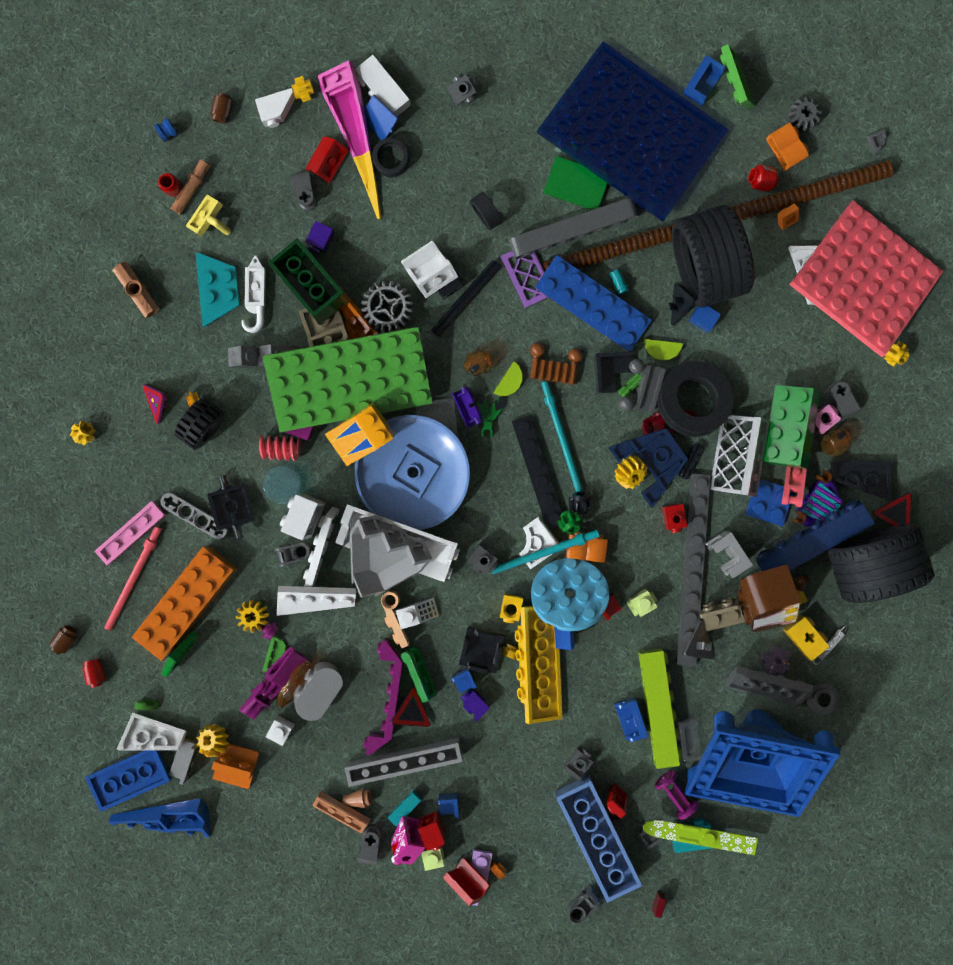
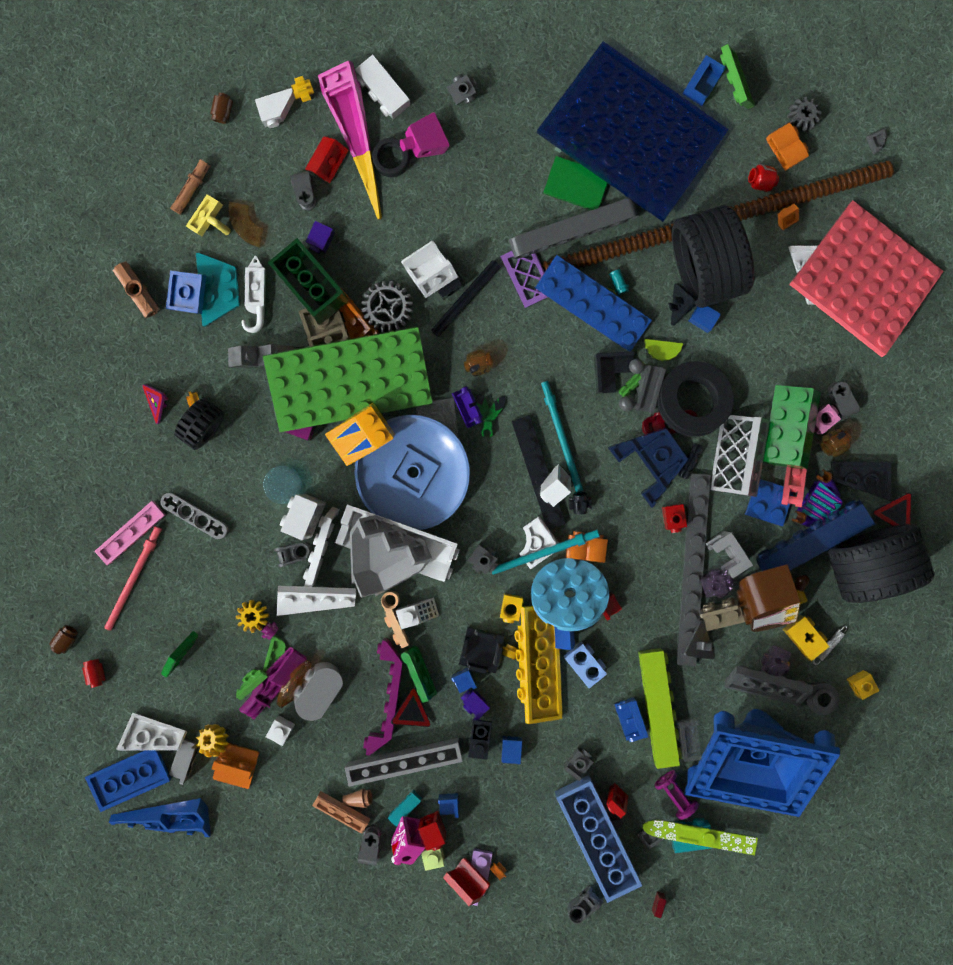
yellow gear [70,420,96,446] -> none
orange brick [131,545,238,661] -> none
bright green tile [134,698,159,710] -> none
blue wheel [154,118,178,142] -> none
red brick [158,173,182,197] -> none
black plate [207,475,255,540] -> none
coral piece [259,435,301,461] -> none
blue piece [364,94,399,140] -> none
black tyre [470,192,503,231] -> none
lime tile [493,362,522,396] -> none
dark orange gear [530,343,583,385] -> none
green gear [557,510,583,534] -> none
yellow gear [614,456,648,489] -> none
yellowish green brick [626,589,658,617] -> none
yellow gear [884,341,909,367] -> none
none -> plate [166,271,207,314]
none -> clear orange tile [229,201,264,248]
none -> bright green tile [236,669,268,700]
none -> dark pink torso [400,112,450,158]
none -> black slope [468,719,492,760]
none -> blue panel [501,736,522,764]
none -> white slope [540,464,571,507]
none -> light blue brick [564,641,607,688]
none -> clear purple brick [701,568,733,598]
none -> yellow brick [847,670,880,700]

